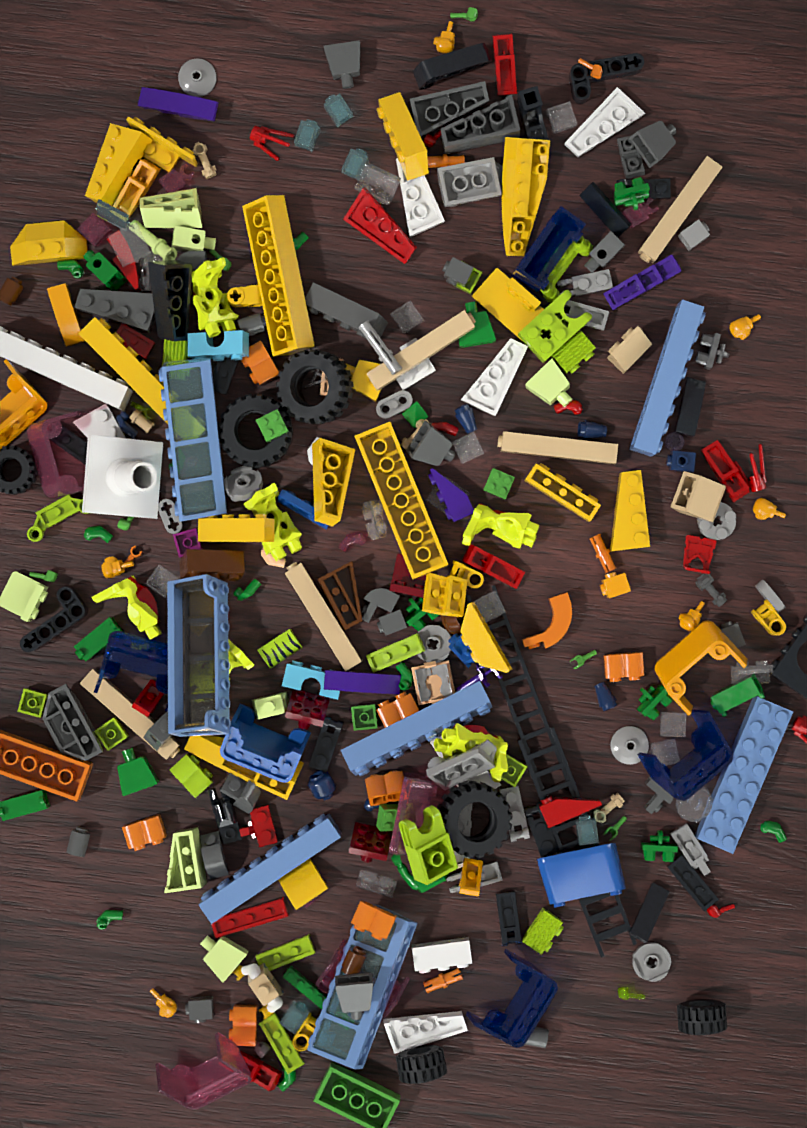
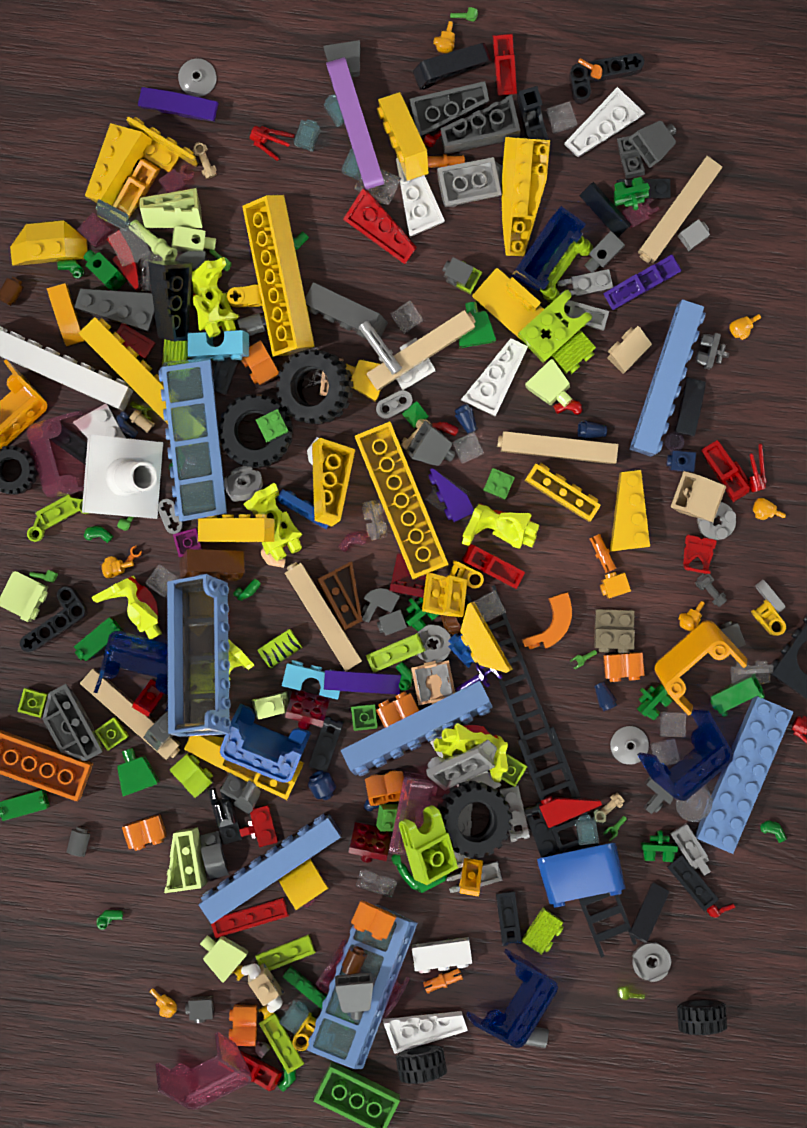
none -> medium lavender beam [326,57,384,190]
none -> dark tan plate [594,609,635,653]

